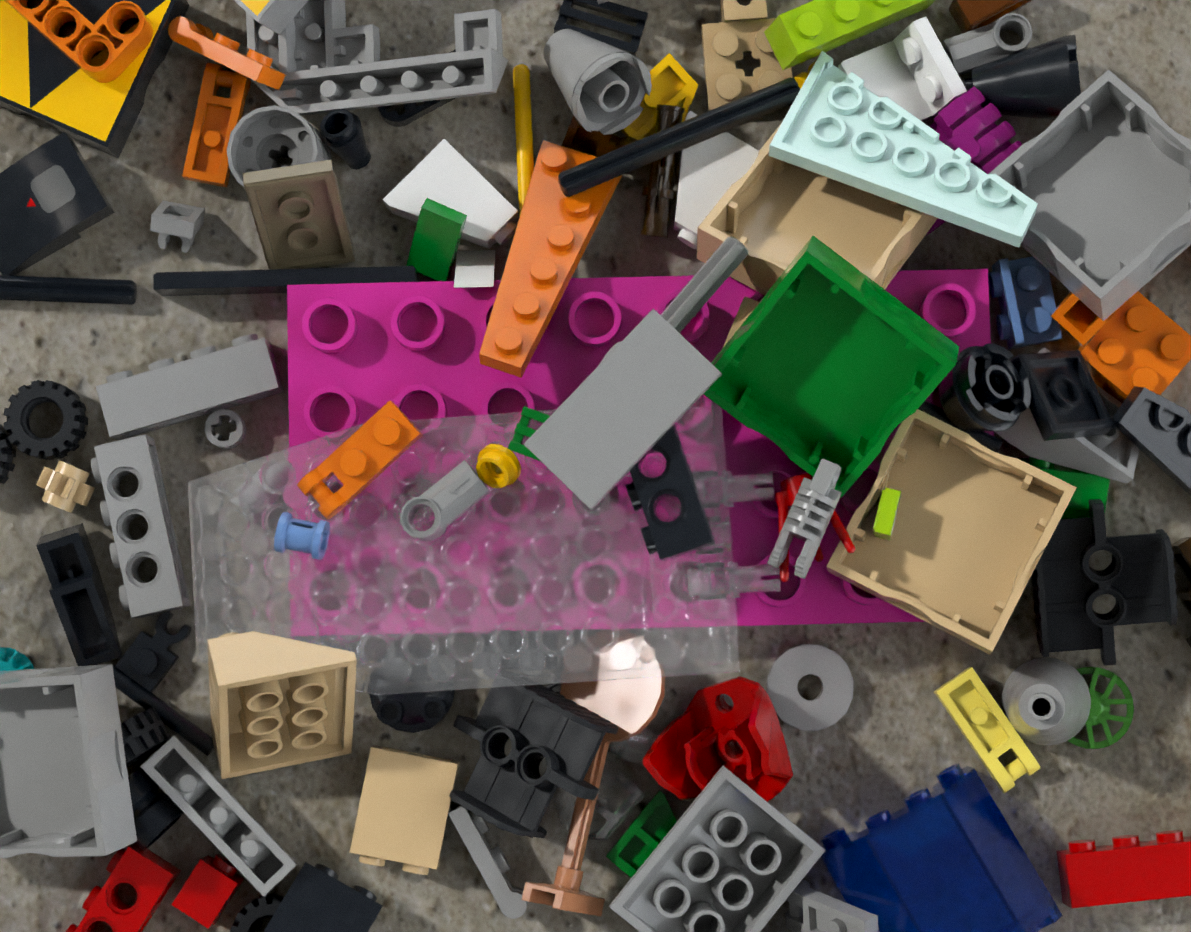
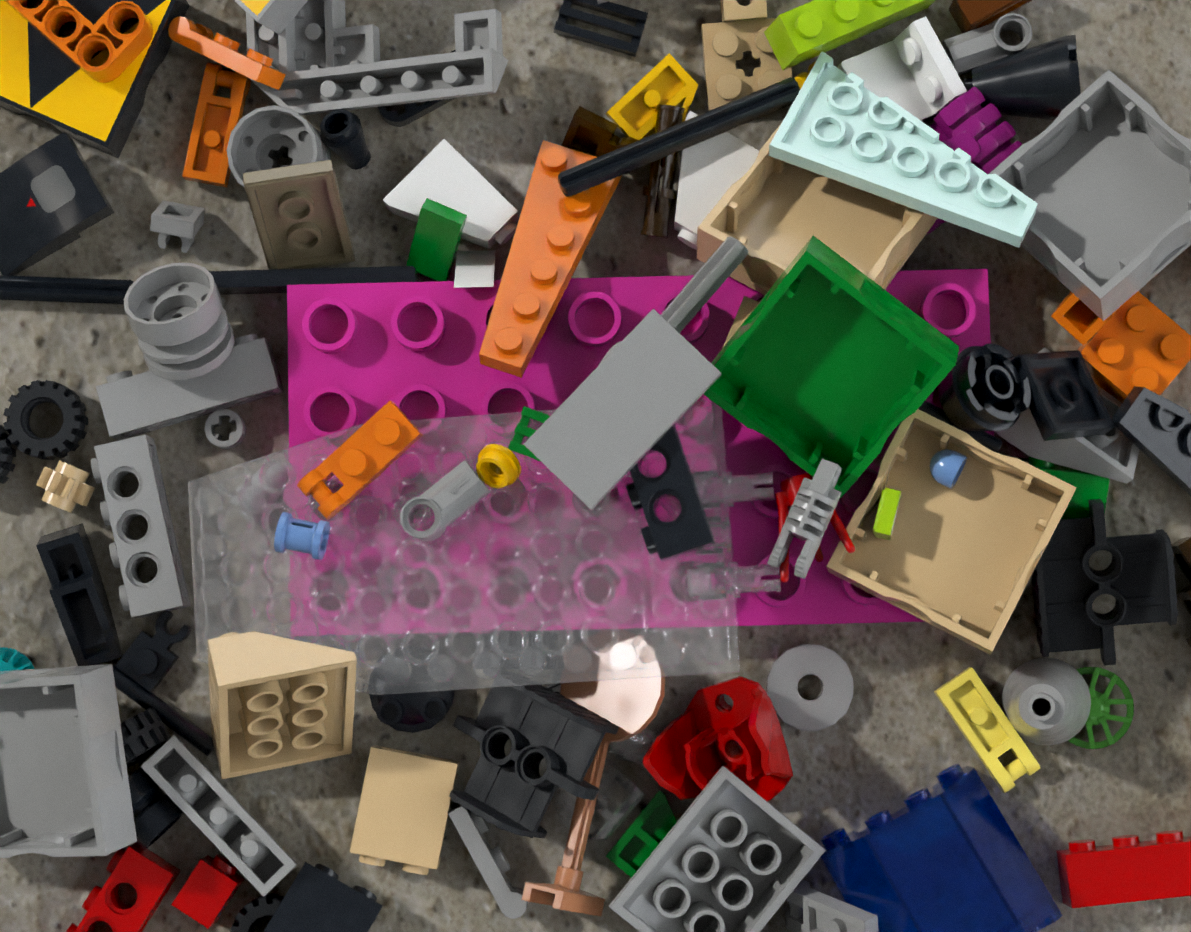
yellow piece [513,64,534,217] -> none
light grey cone [544,29,652,135] -> none
medium blue bracket [988,256,1062,350] -> none
none -> light grey wheel [123,263,235,380]
none -> medium blue hinge [930,449,967,489]

